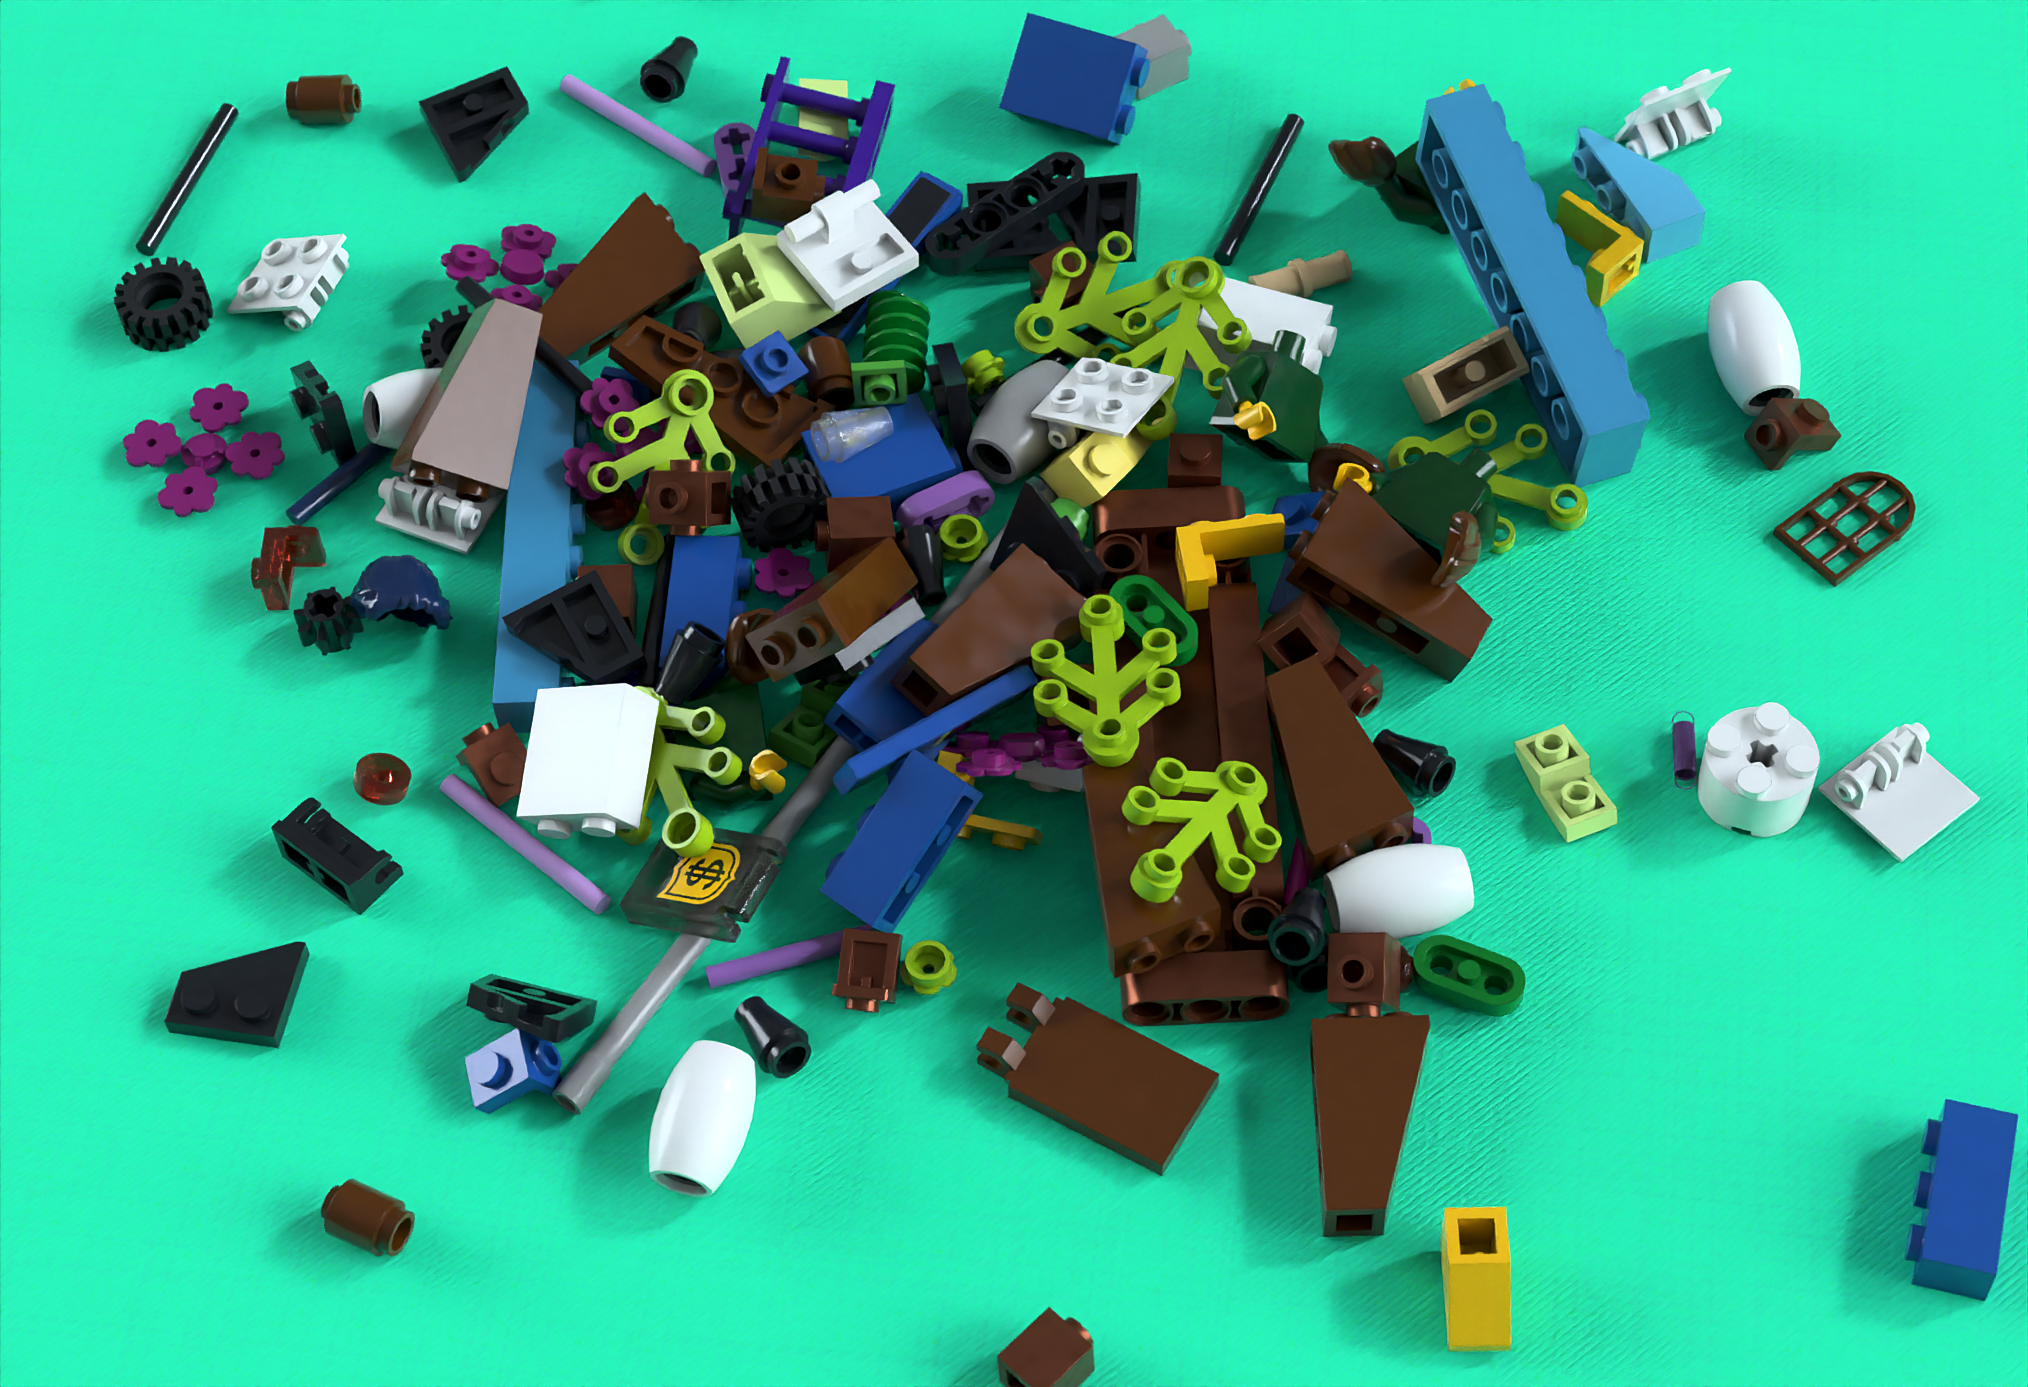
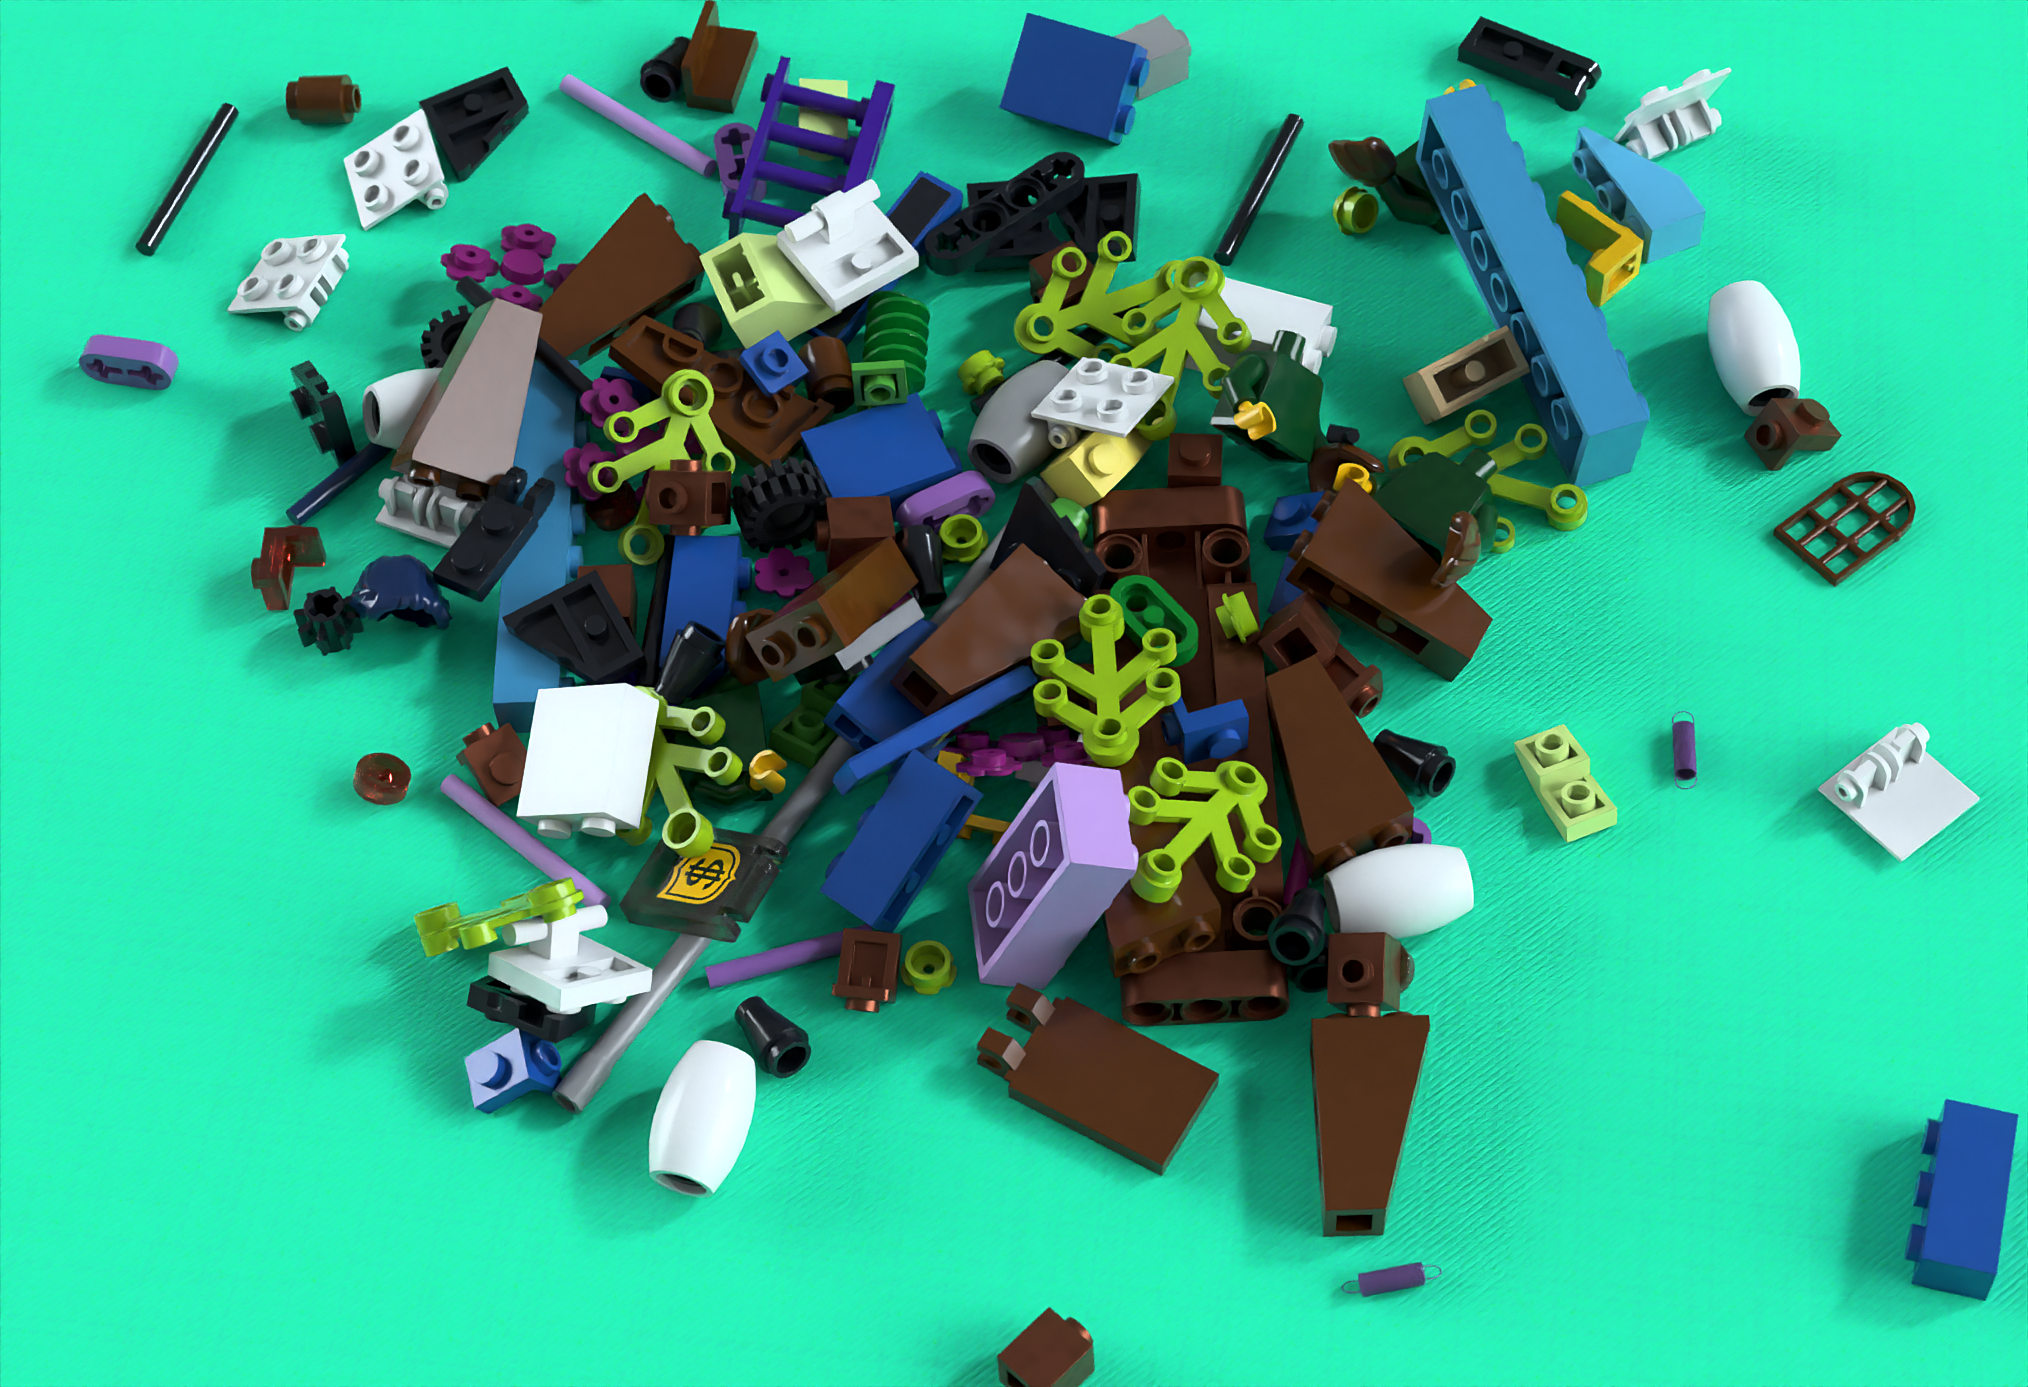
black tyre [114,257,213,352] -> none
magenta plant [123,383,285,517] -> none
black wing [164,941,310,1048] -> none
black hinge [271,797,403,915] -> none
reddish brown brick [321,1179,415,1256] -> none
reddish brown brick [751,147,826,222] -> none
clear cone [811,406,893,463] -> none
black wing [926,342,978,472] -> none
yellow bracket [1175,513,1285,611] -> none
tan pin [1247,250,1353,298] -> none
green plate [1412,935,1526,1017] -> none
yellow slope [1440,1207,1511,1352] -> none
white brick [1698,702,1820,837] -> none
none -> beam [79,335,179,390]
none -> white hinge [343,109,449,231]
none -> lime plant [413,877,585,957]
none -> black hinge [432,466,556,602]
none -> white plate [488,905,653,1014]
none -> reddish brown panel [681,0,758,114]
none -> lavender brick [967,762,1138,990]
none -> blue bracket [1160,696,1249,765]
none -> lime plate [1215,591,1260,644]
none -> black hand [1326,424,1360,446]
none -> lime plate [1333,186,1378,235]
none -> medium lavender piece [1342,1262,1442,1297]
none -> black plate [1457,17,1602,112]

